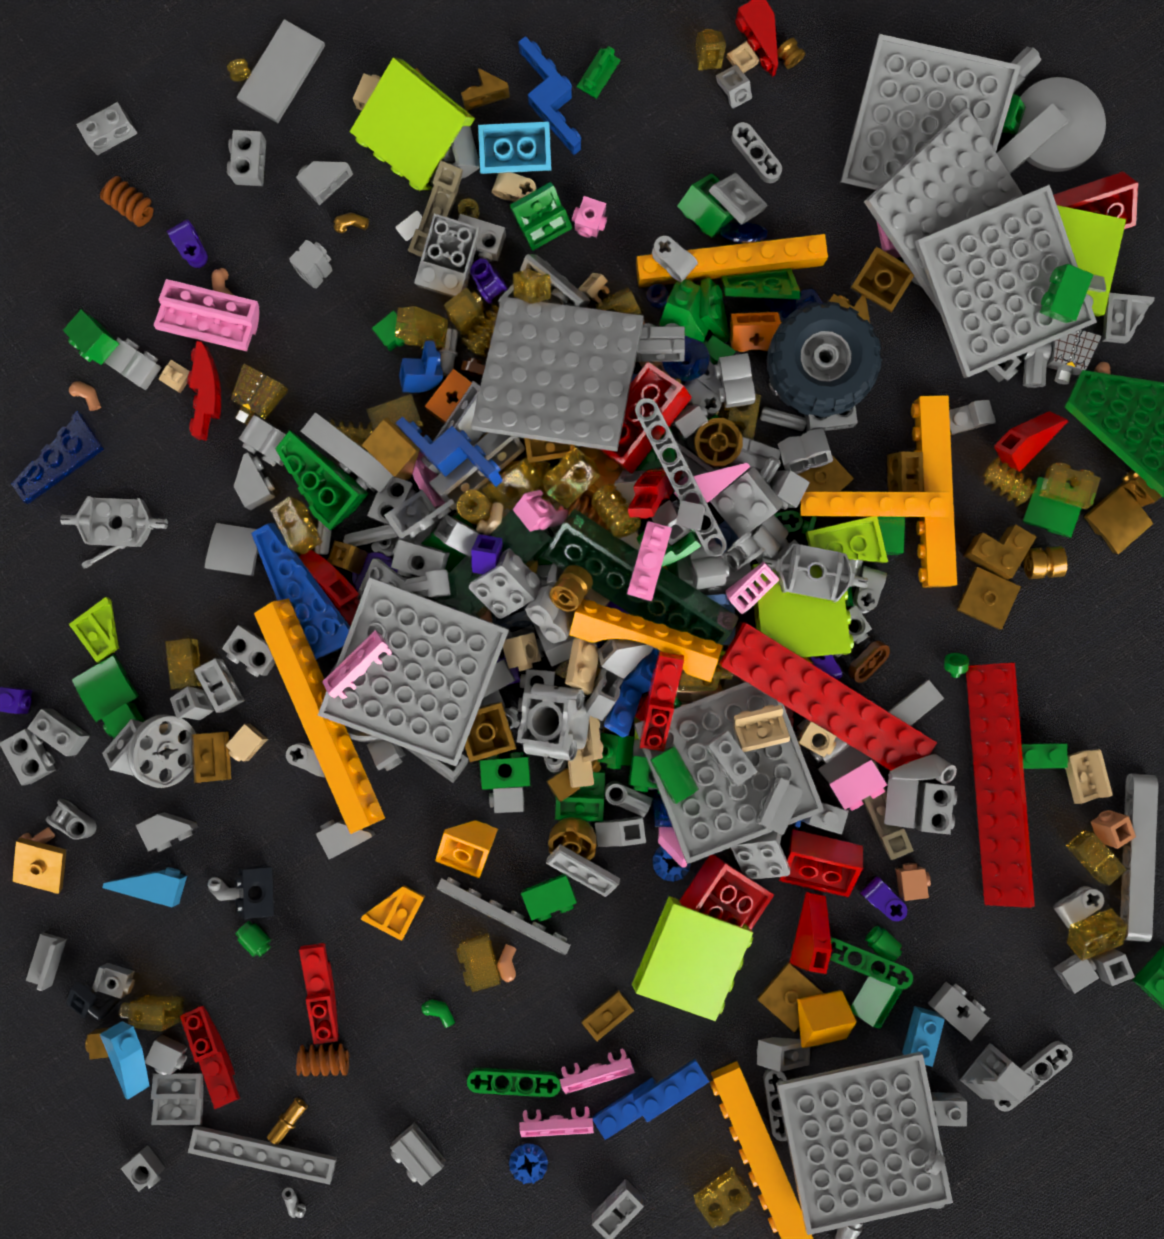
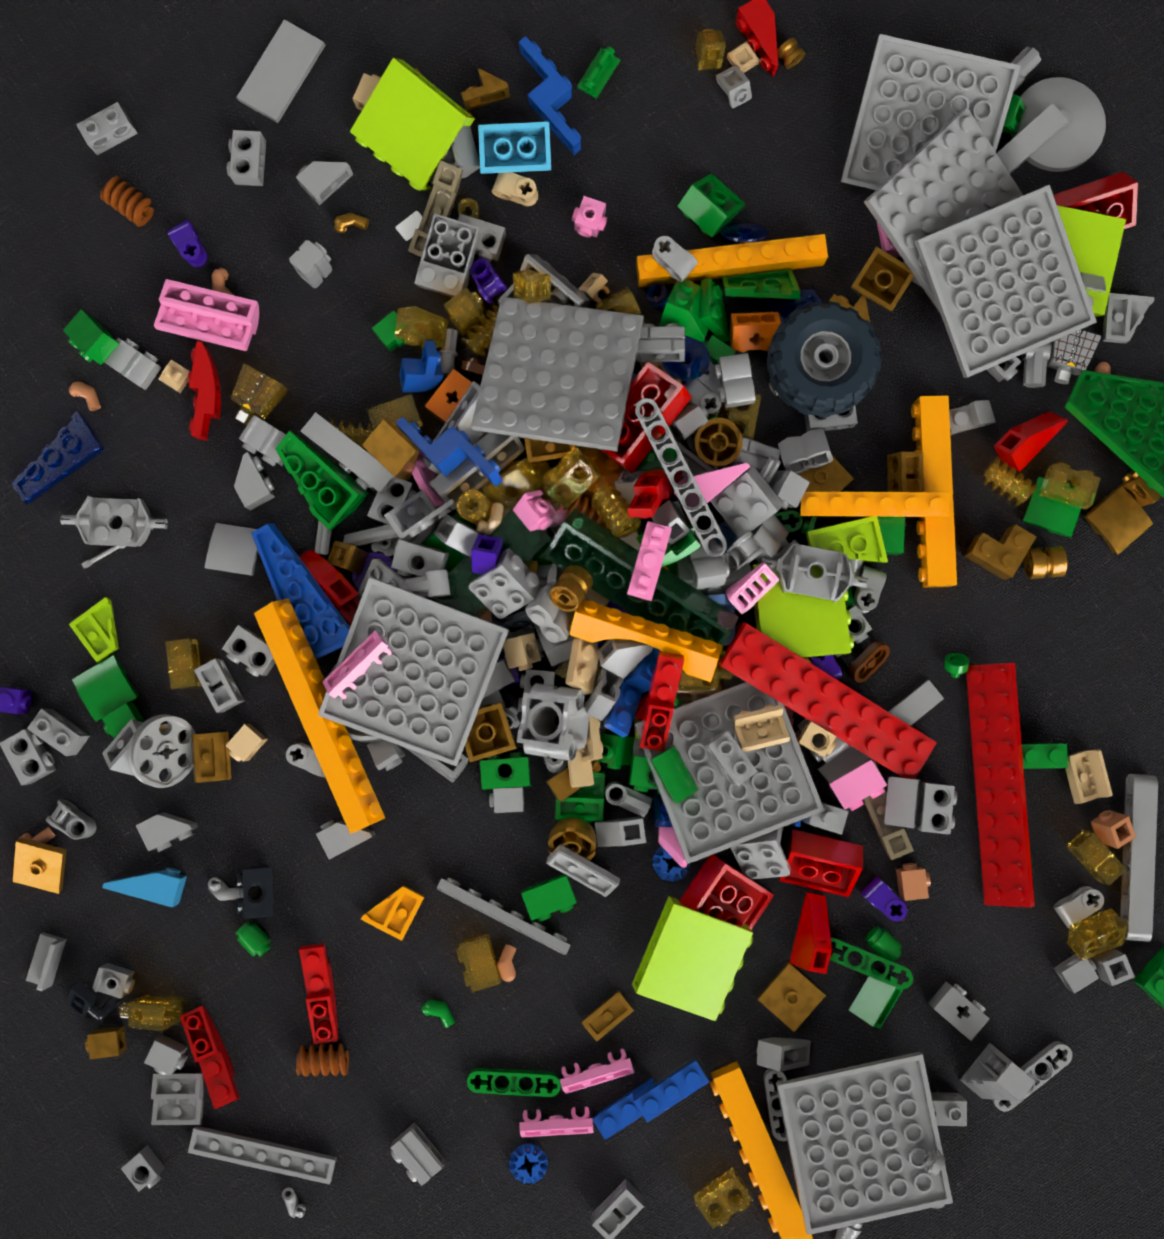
dark azure slope [100,1022,150,1100] -> none
light grey brick [170,686,214,720] -> none
clear yellow bush [227,59,251,81] -> none
pearl gold axle [267,1097,308,1145] -> none
clear yellow brick [270,497,322,554] -> none
light orange slope [435,820,498,878] -> none
green slope [510,182,573,251] -> none
light grey slope [676,500,706,531] -> none
light grey tile [709,173,768,225] -> none
light grey beam [731,122,782,183] -> none
light grey panel [756,778,803,835] -> none
light grey axle [760,407,807,431] -> none
light orange slope [797,990,856,1048] -> none
light grey piece [888,754,957,784] -> none
dark azure brick [902,1006,945,1067] -> none
pearl gold plate [956,567,1021,630] -> none
green brick [1040,264,1094,323] -> none

